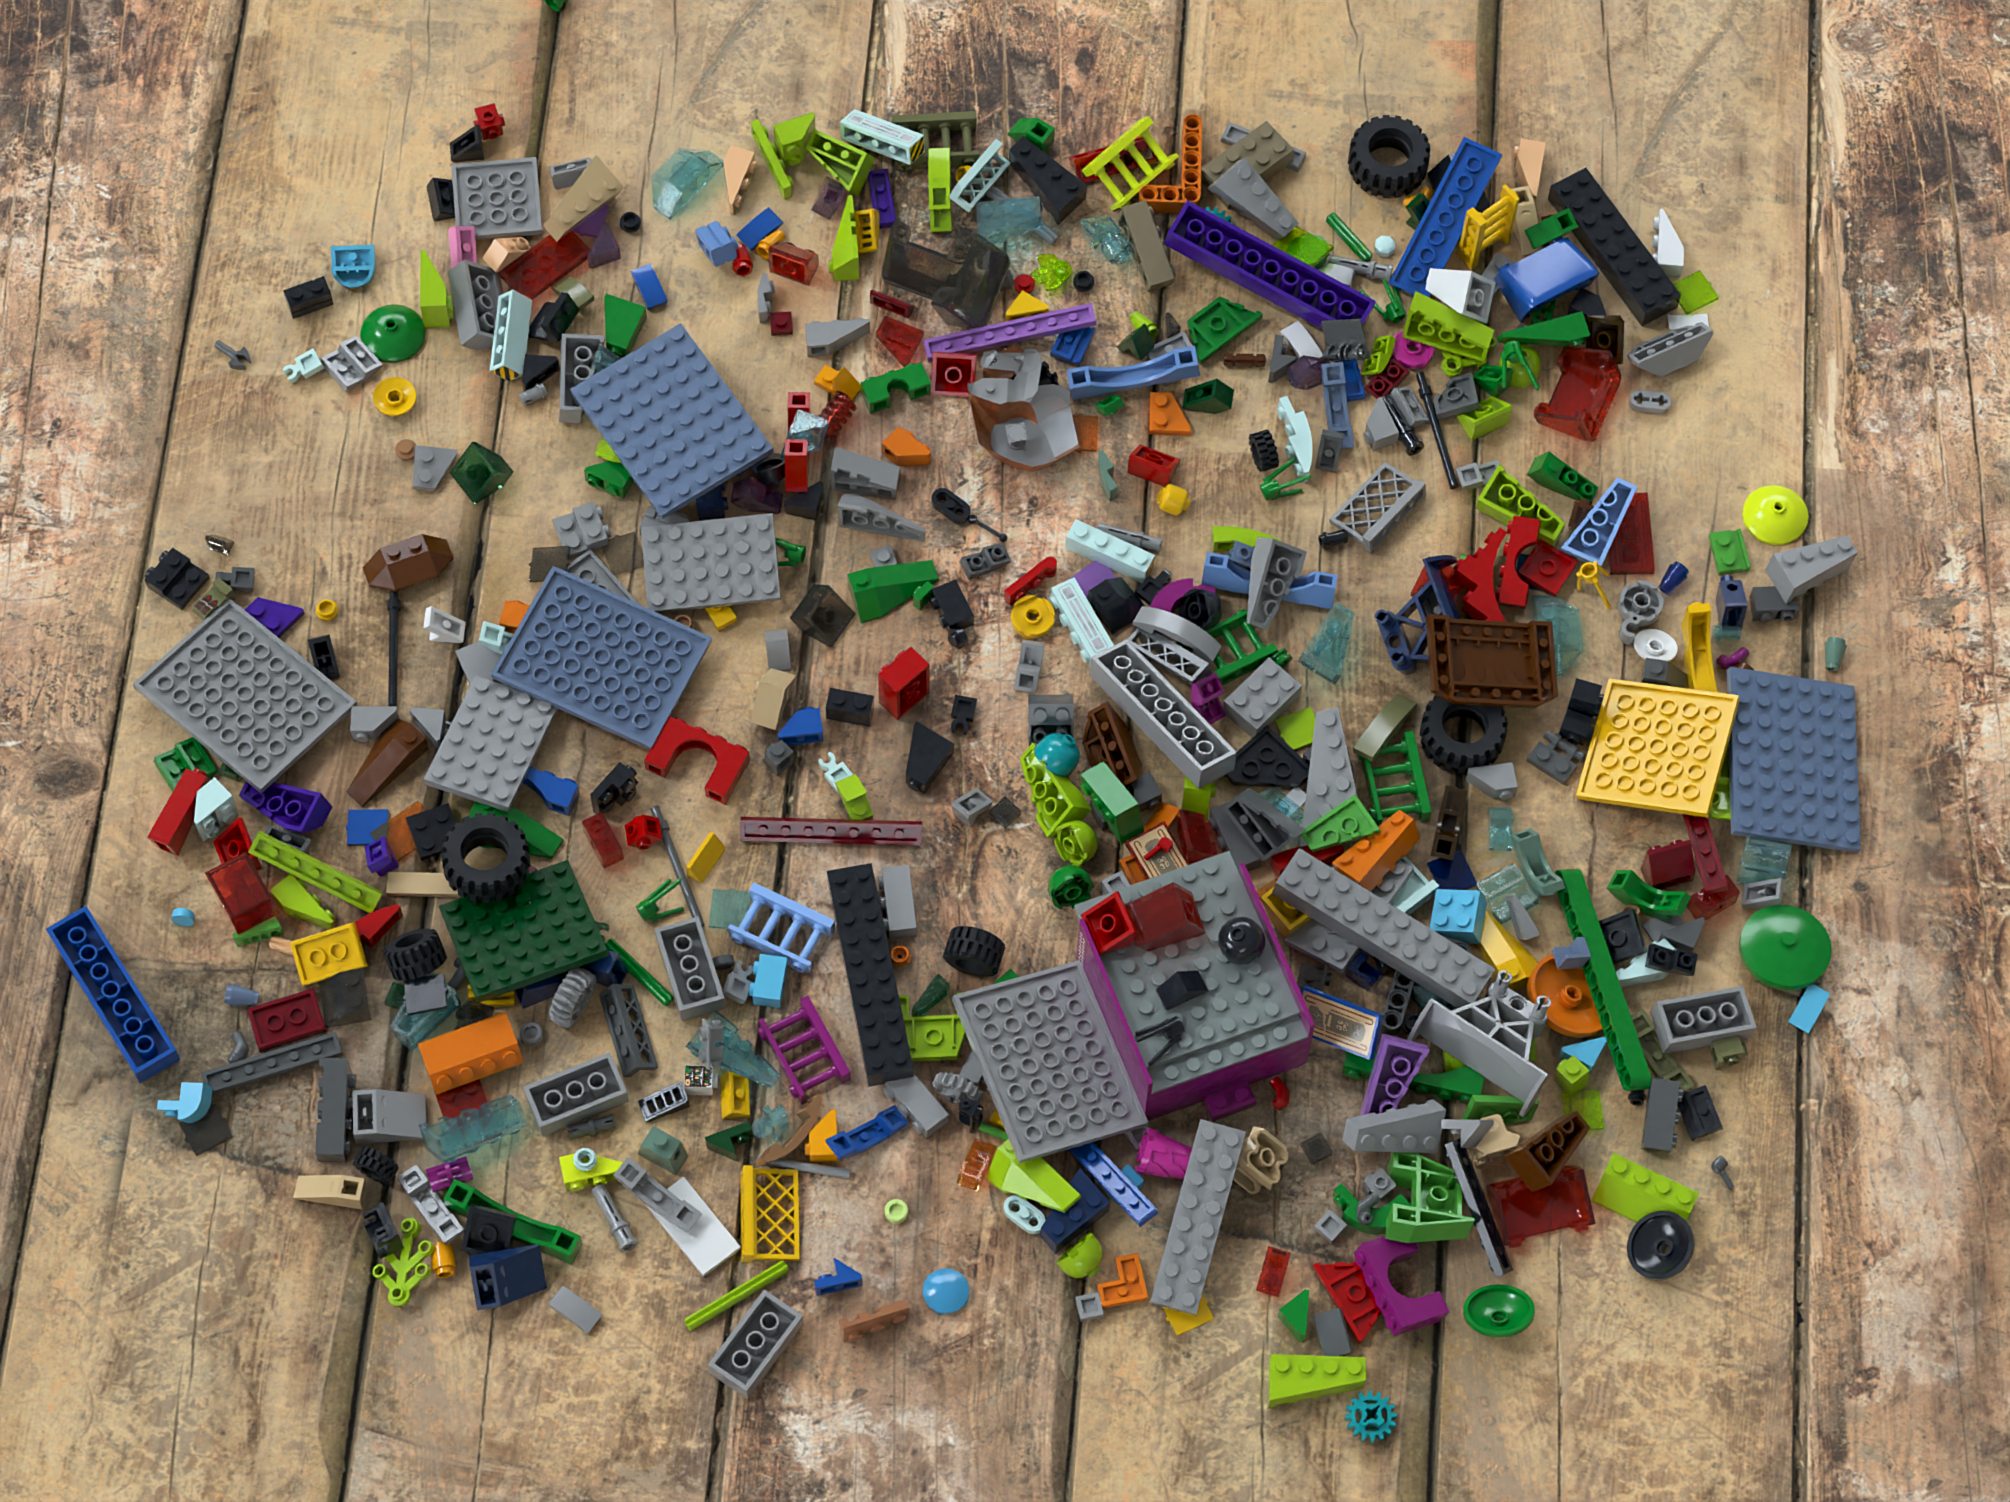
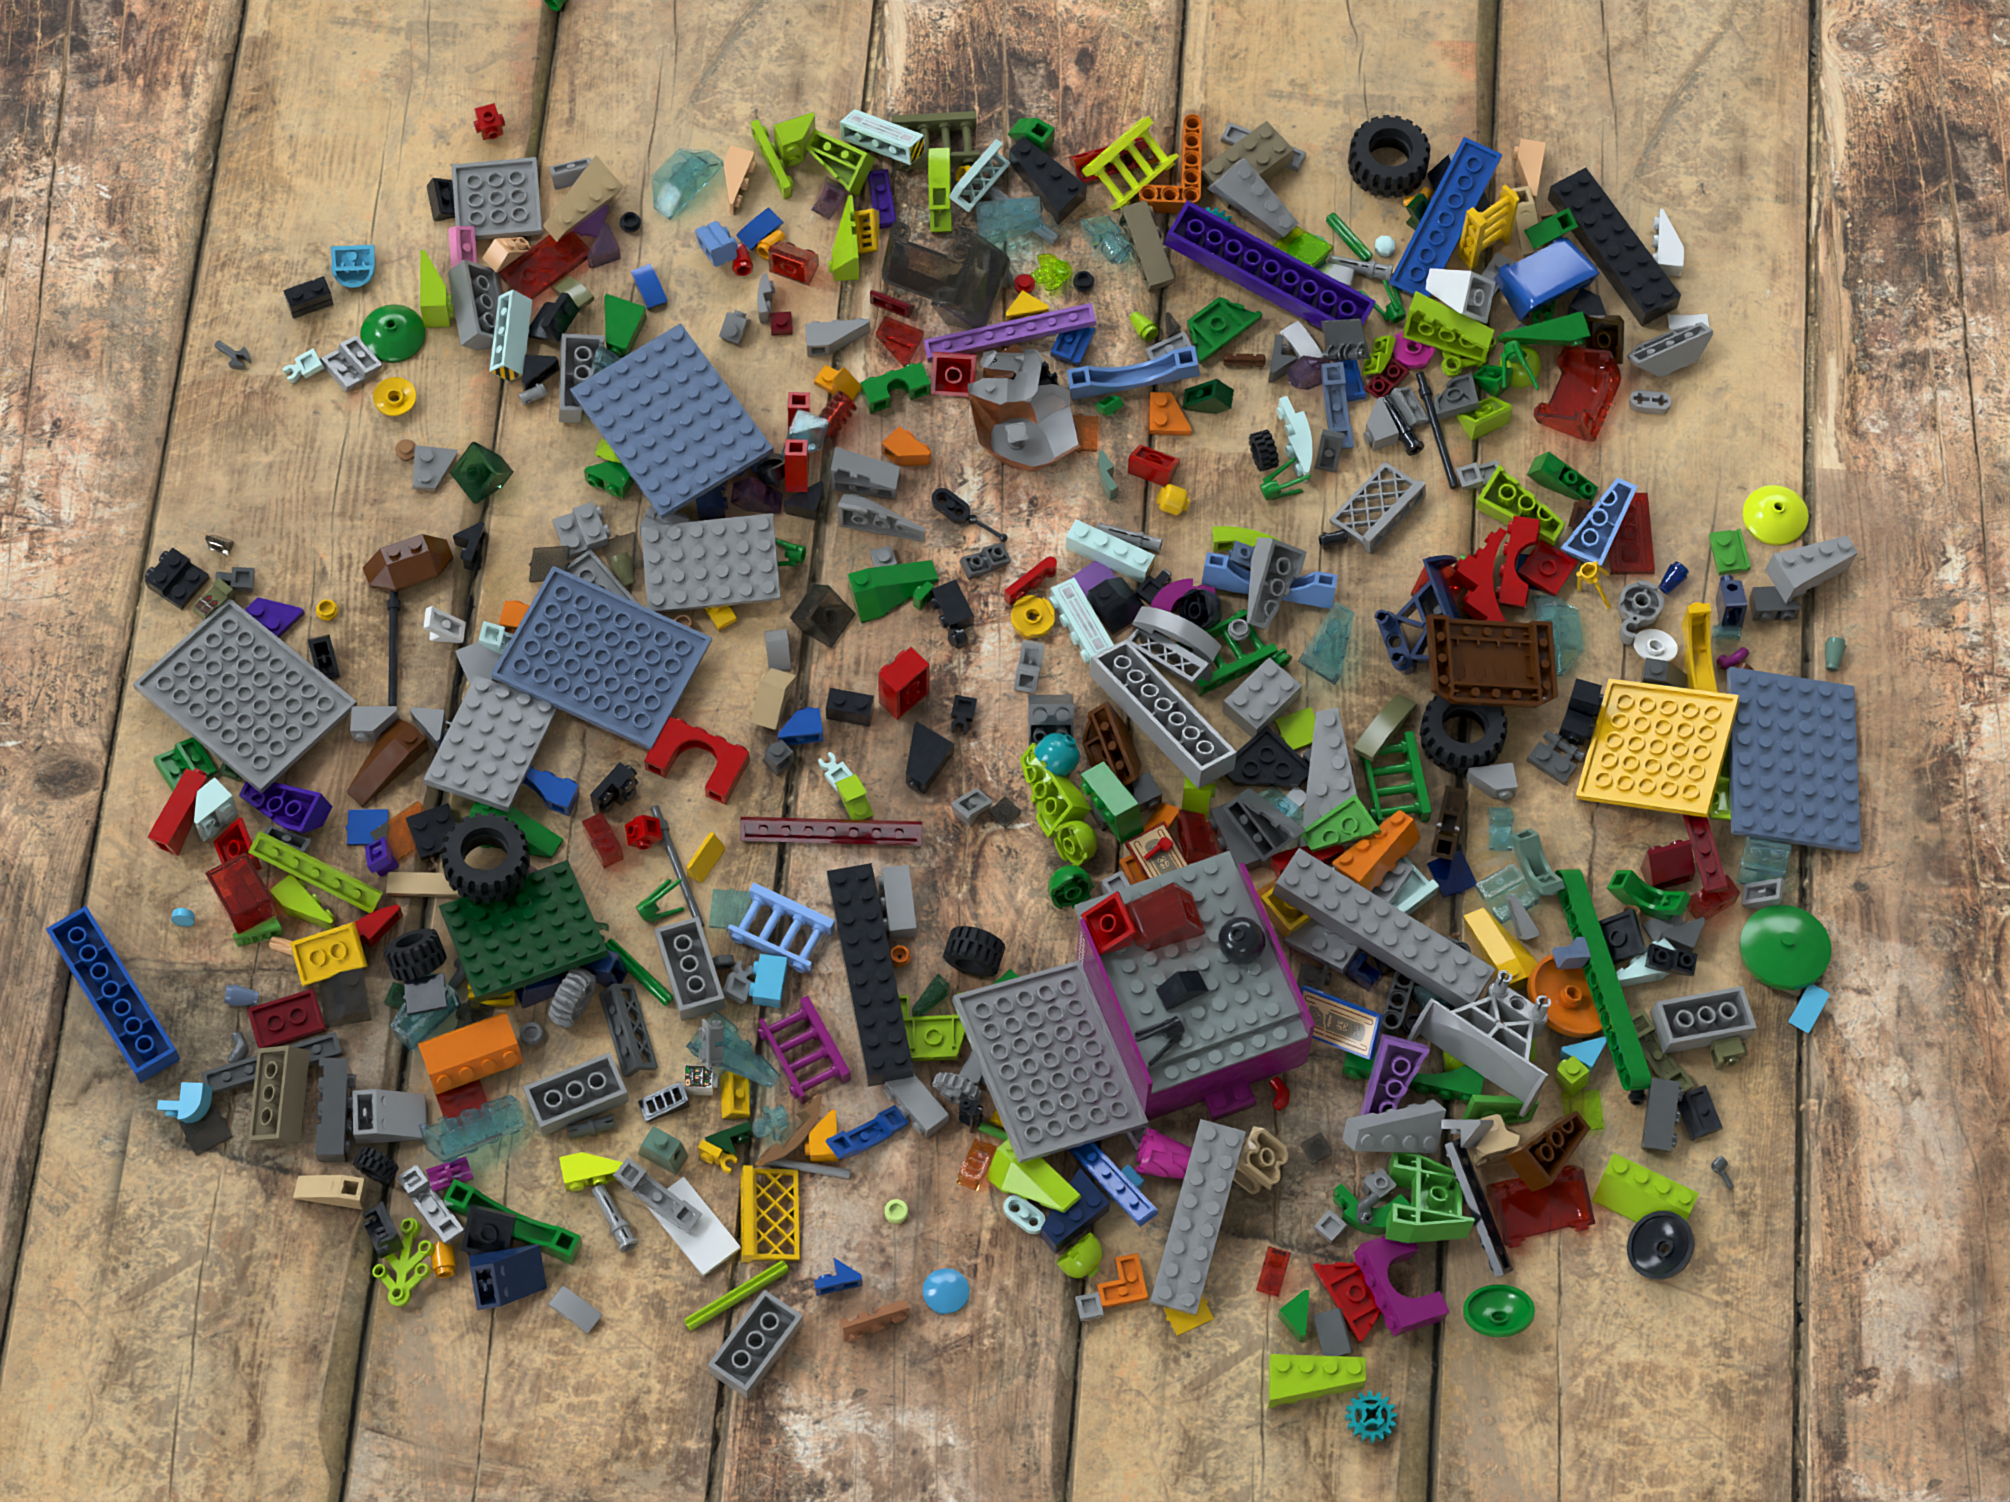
black slope [450,125,484,162] -> none
light aqua plate [573,1148,597,1171] -> none
dark green slope [1116,323,1154,360] -> none
magenta slope [1191,672,1226,725] -> none
medium azure brick [1430,889,1487,944] -> none
clear neon green piece [1673,270,1719,314] -> none
none -> dark tan slope [248,1046,310,1144]
none -> black slope [453,522,487,571]
none -> olive cone [611,552,636,586]
none -> yellow plate [698,1139,738,1174]
none -> light grey bracket [719,310,751,344]
none -> light grey plate [1228,619,1250,641]

